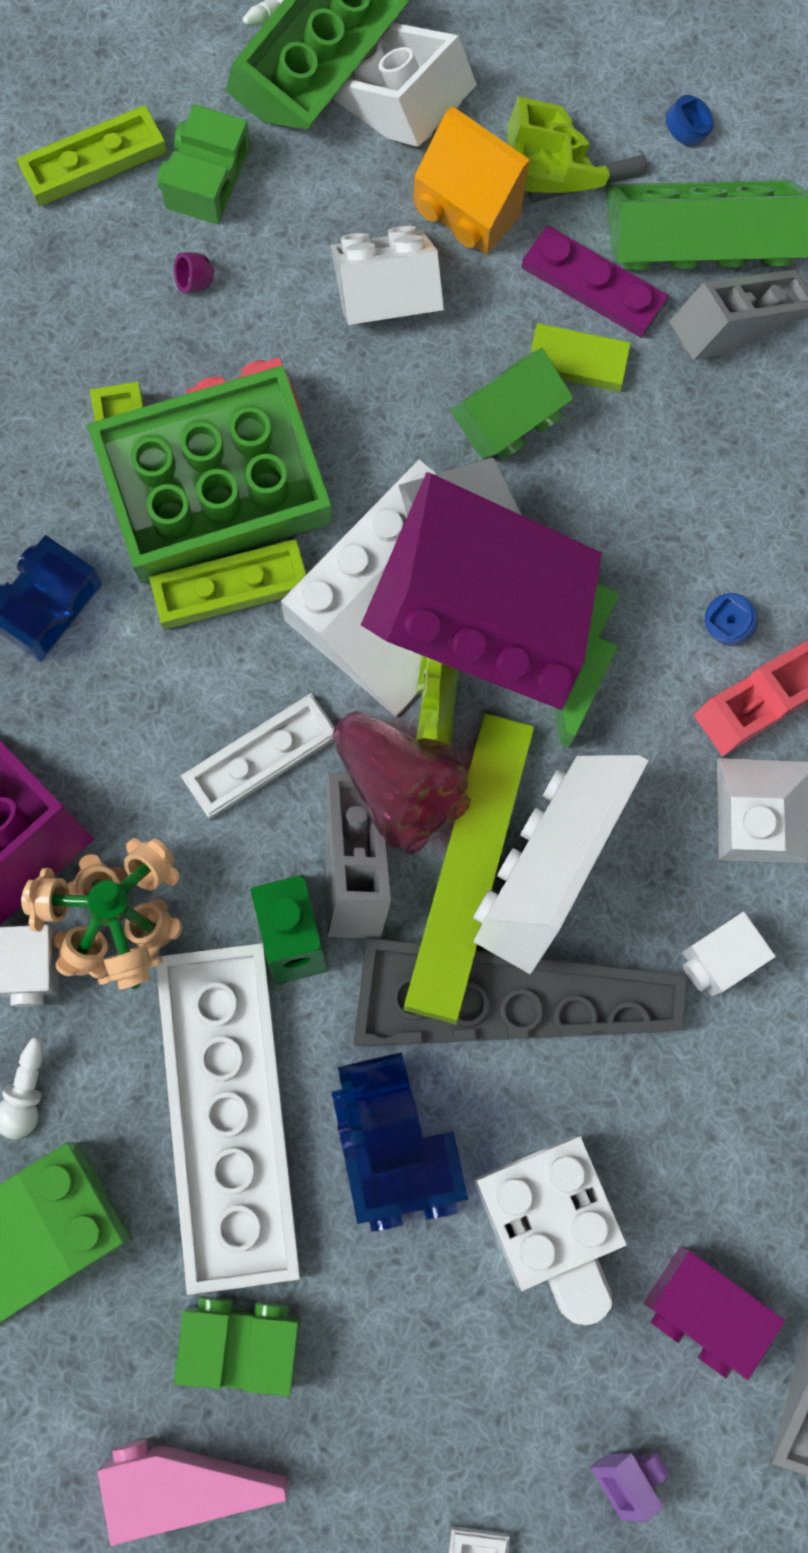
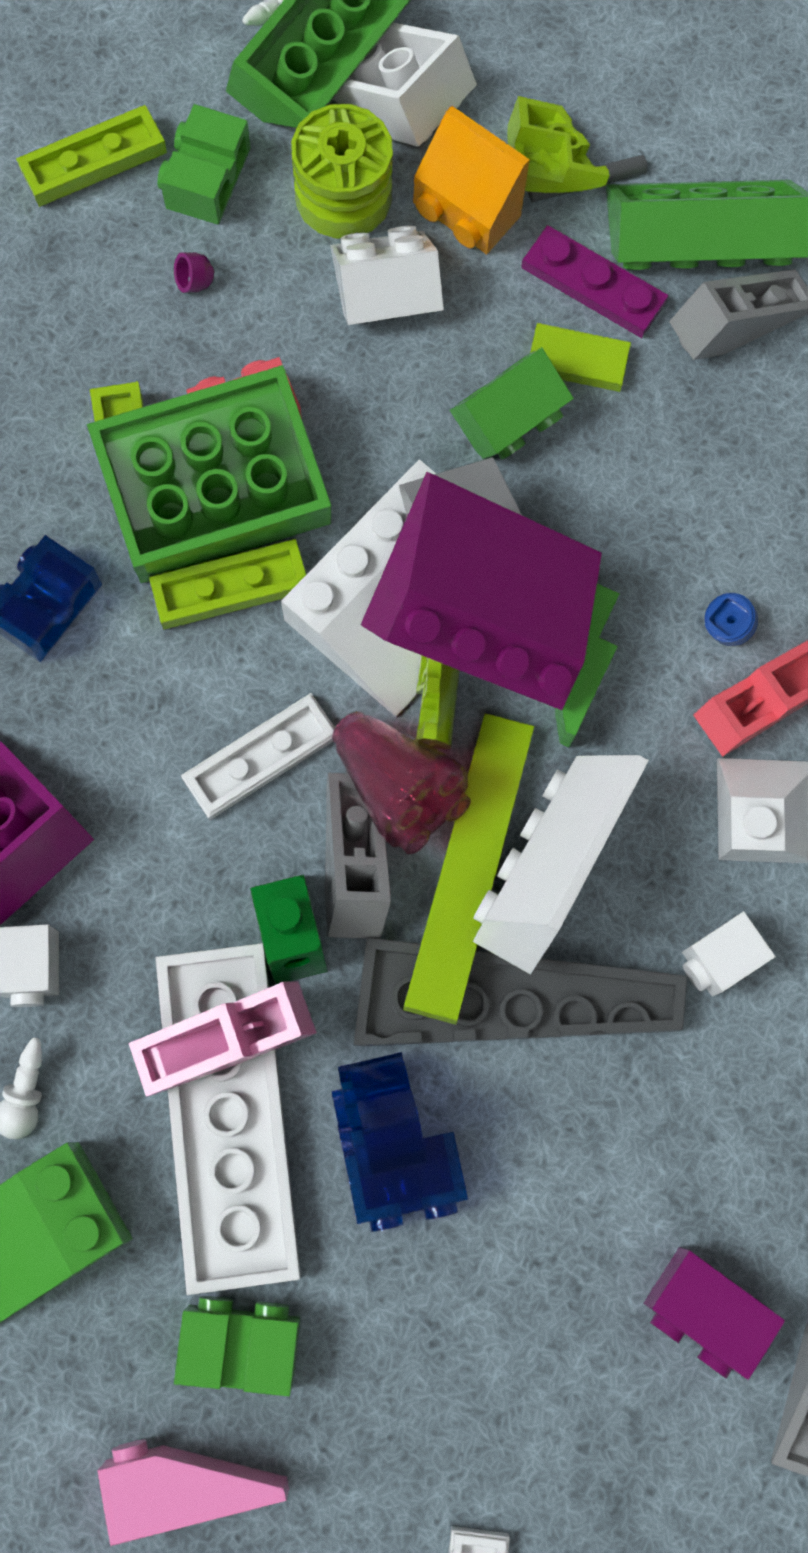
light nougat plant [21,838,182,990] -> none
white brick [473,1136,627,1325] -> none
medium lavender tile [590,1452,670,1522] -> none
blue tile [666,95,714,147] -> none
none -> bright pink slope [129,981,317,1097]
none -> lime wheel [291,104,393,239]

